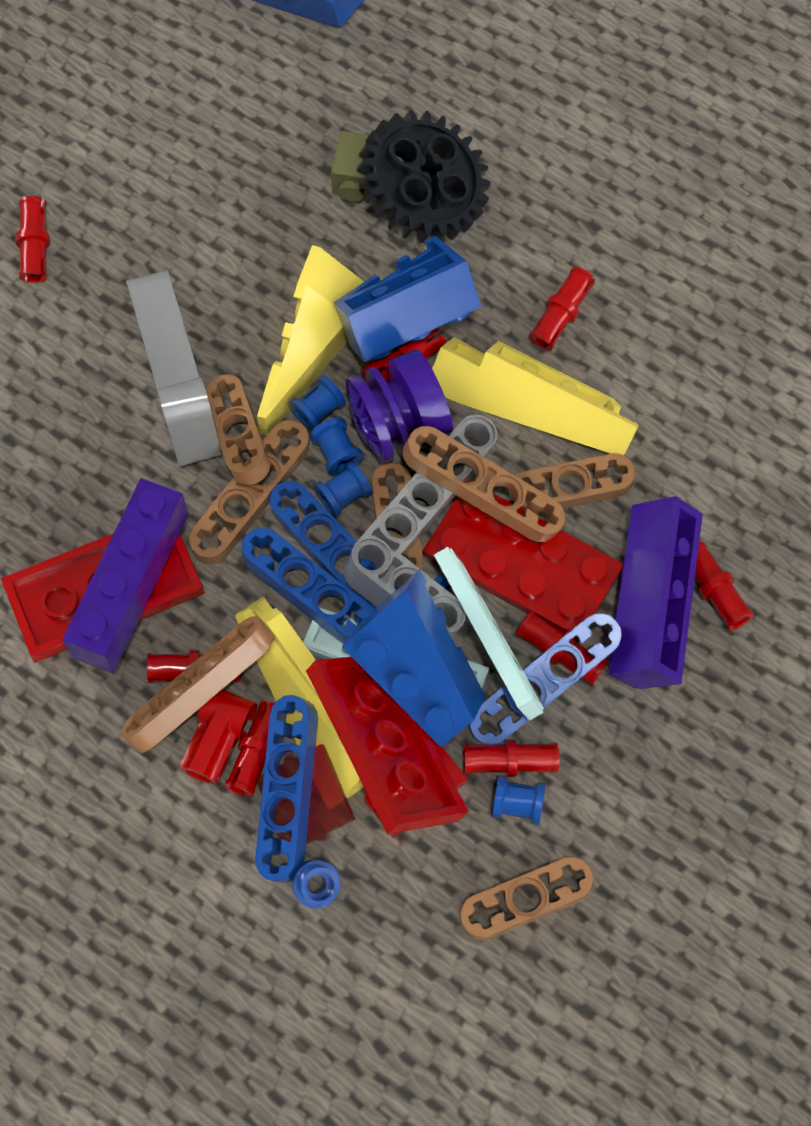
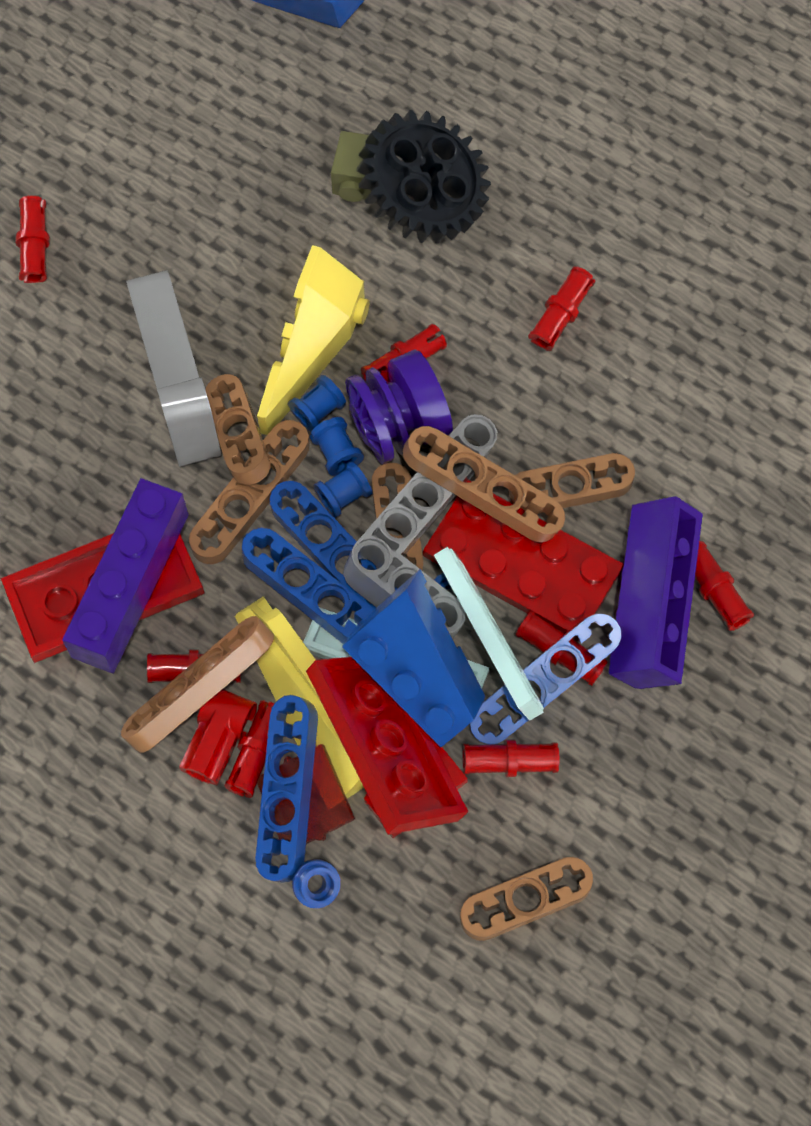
blue wedge [334,235,481,362] -> none
light yellow wedge [432,337,639,455] -> none
blue bush [492,775,546,825] -> none

